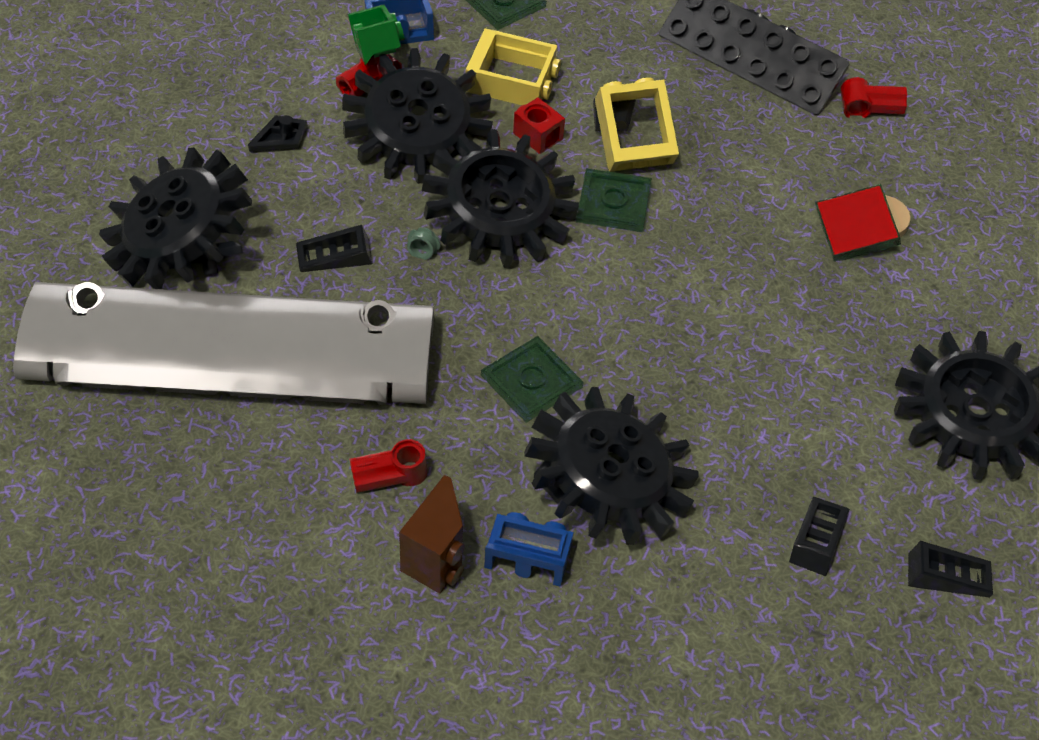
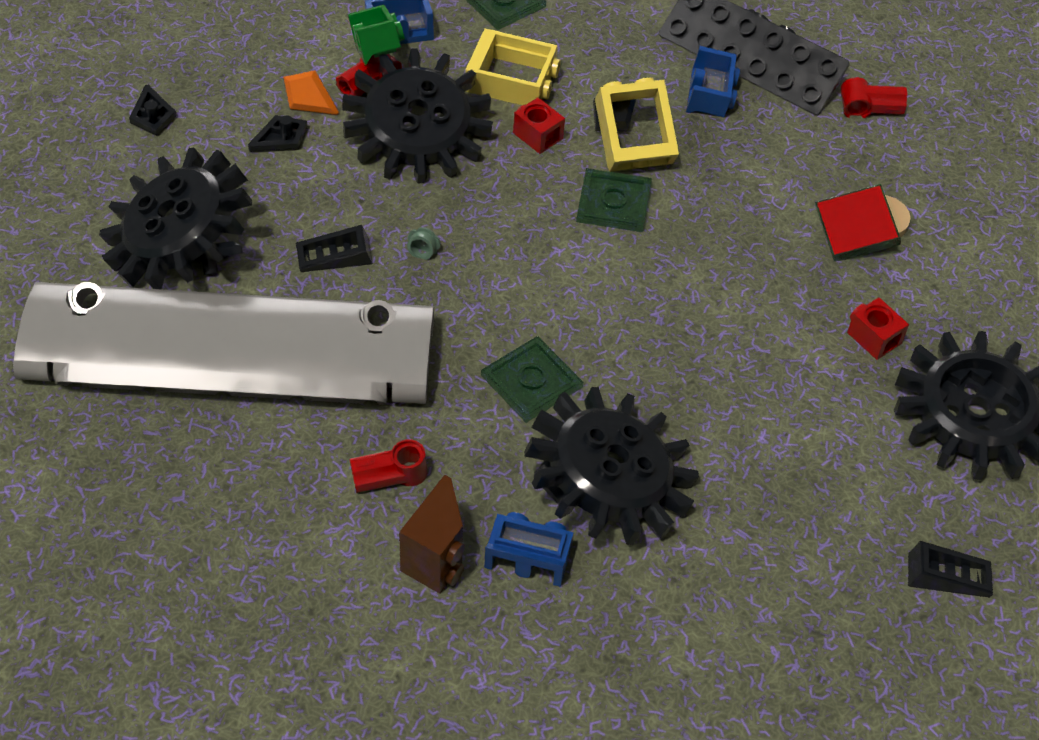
black gear [421,129,579,268] -> none
black slope [789,497,850,576] -> none
none -> black piece [129,85,177,136]
none -> orange piece [283,70,339,115]
none -> blue window [686,46,740,117]
none -> red brick [847,297,909,360]

